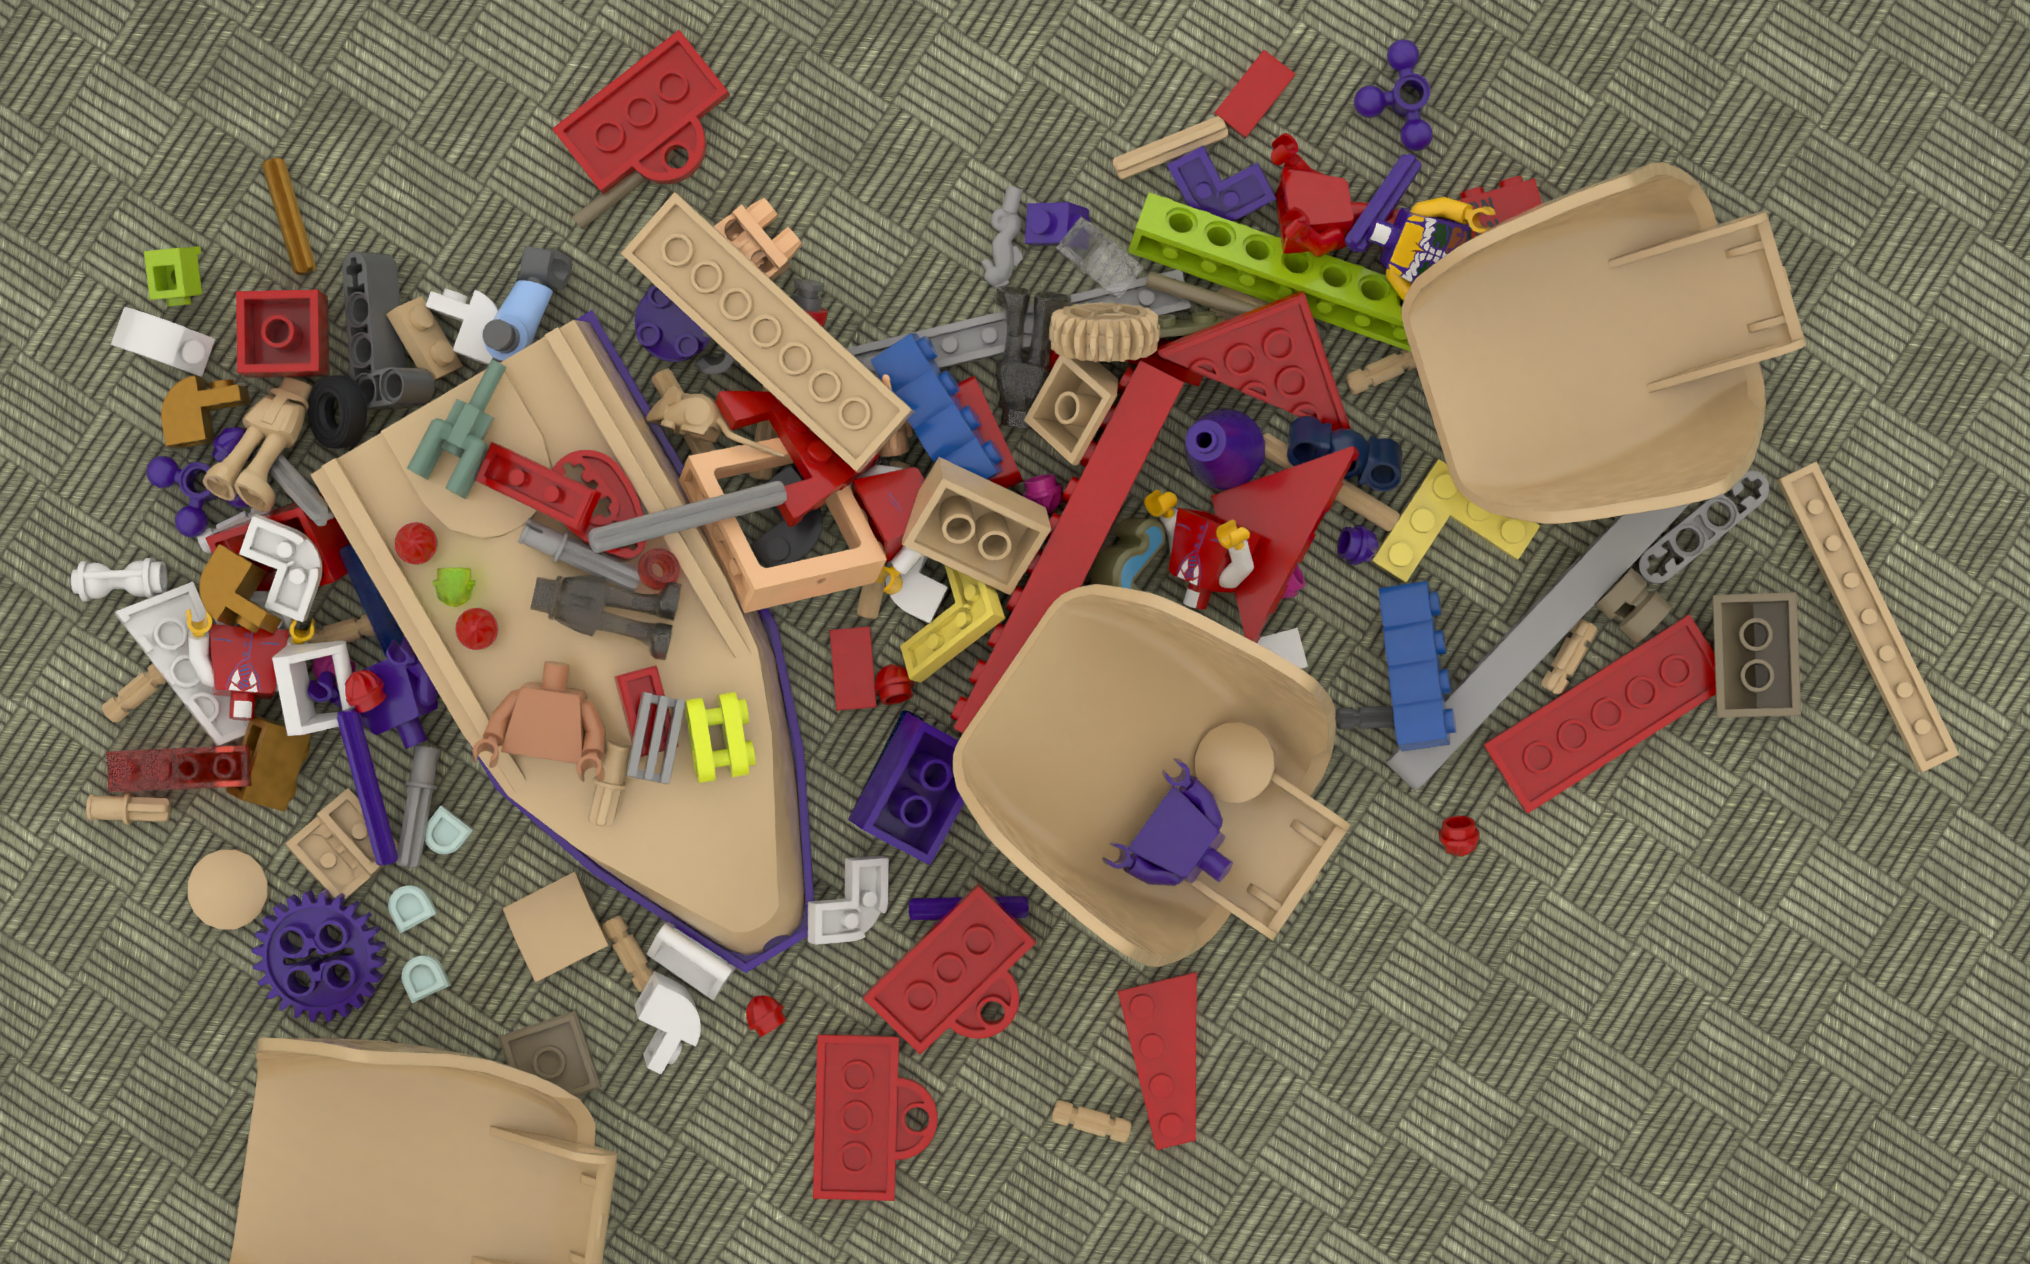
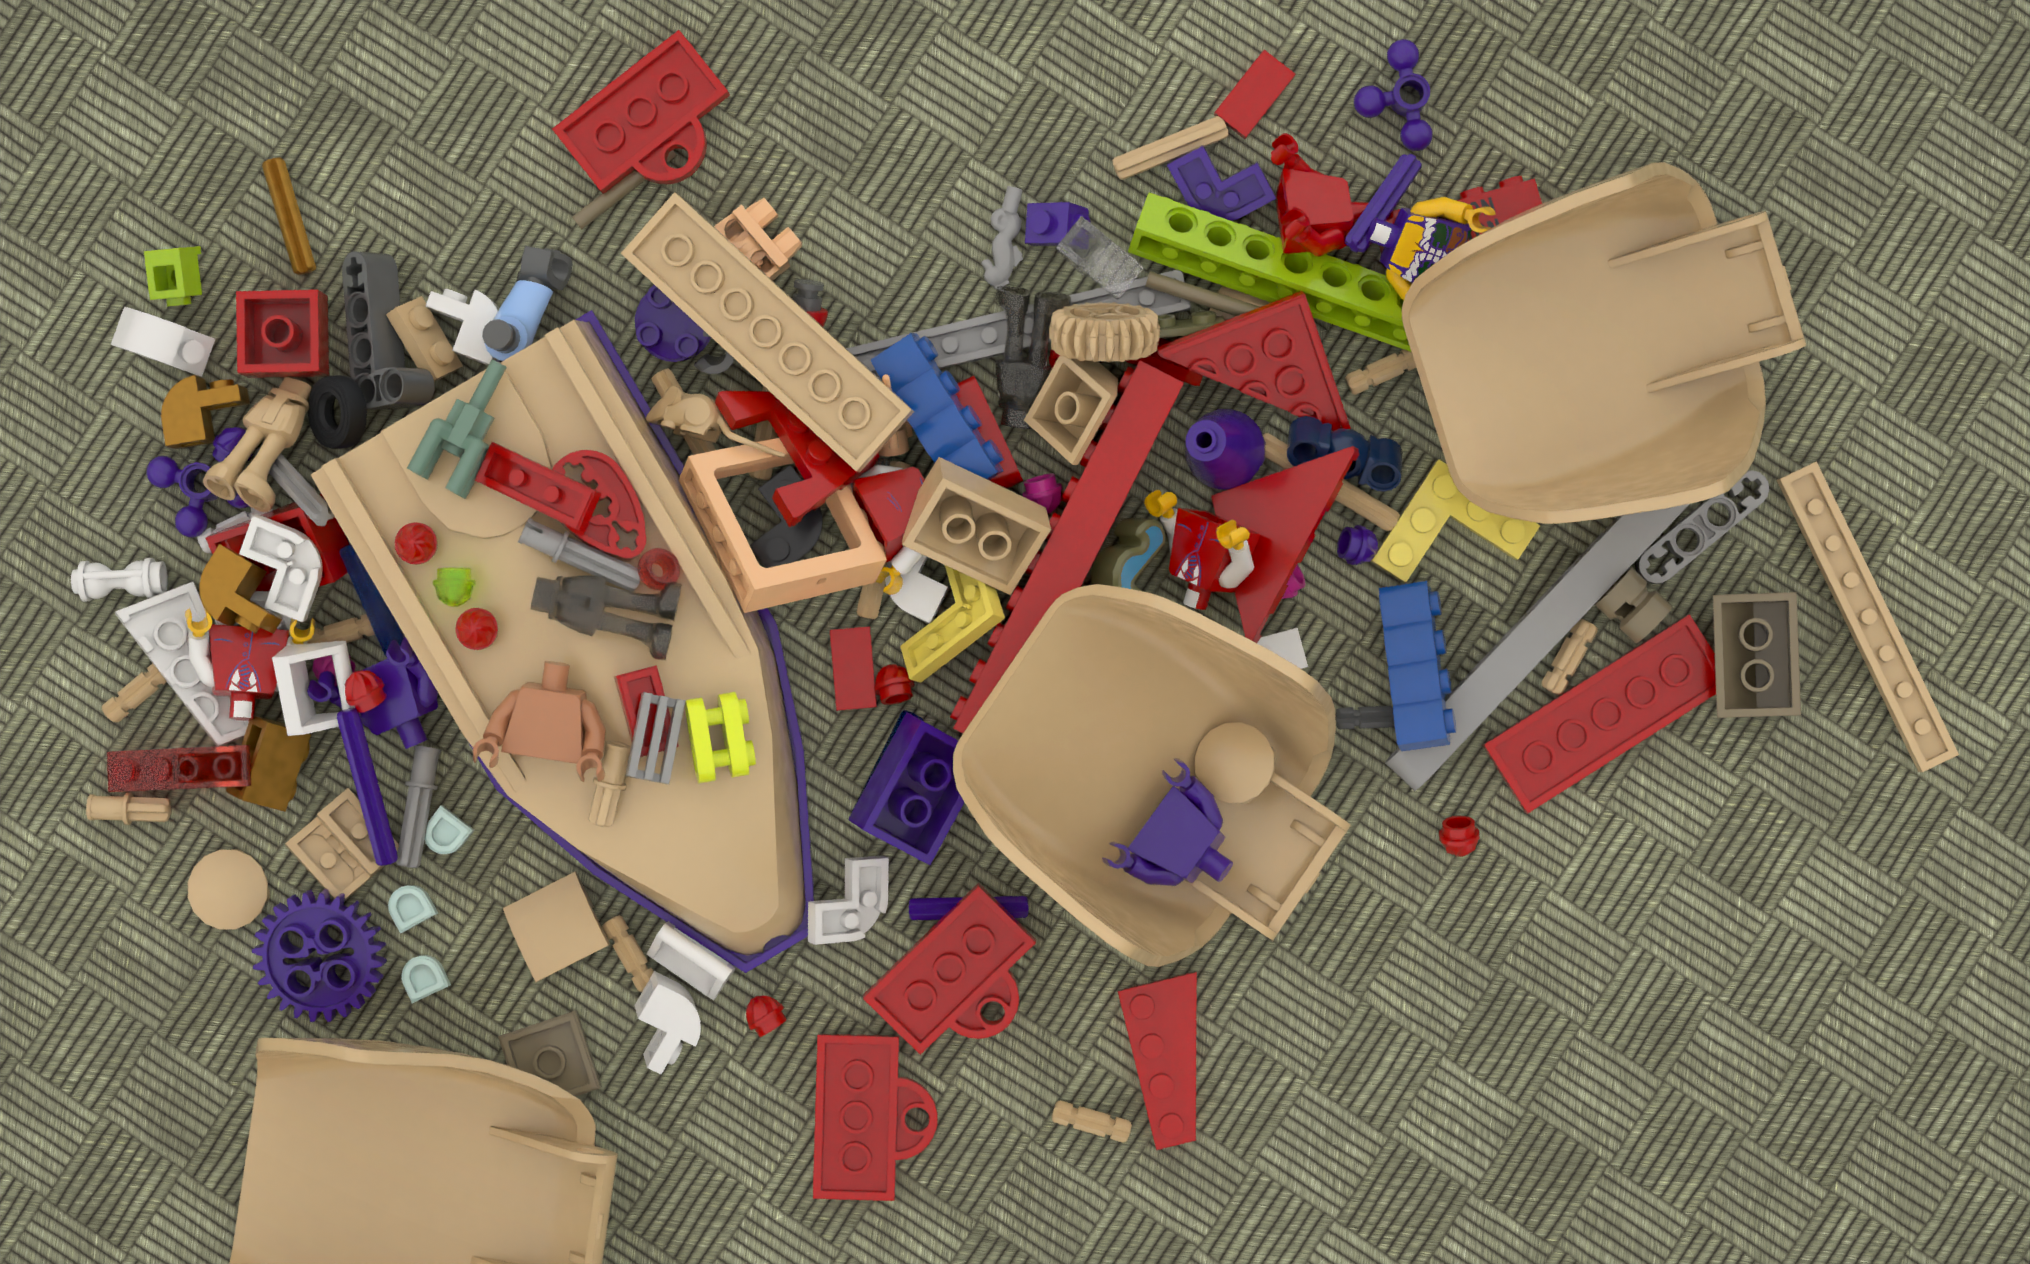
light grey axle [588,481,787,553] -> none

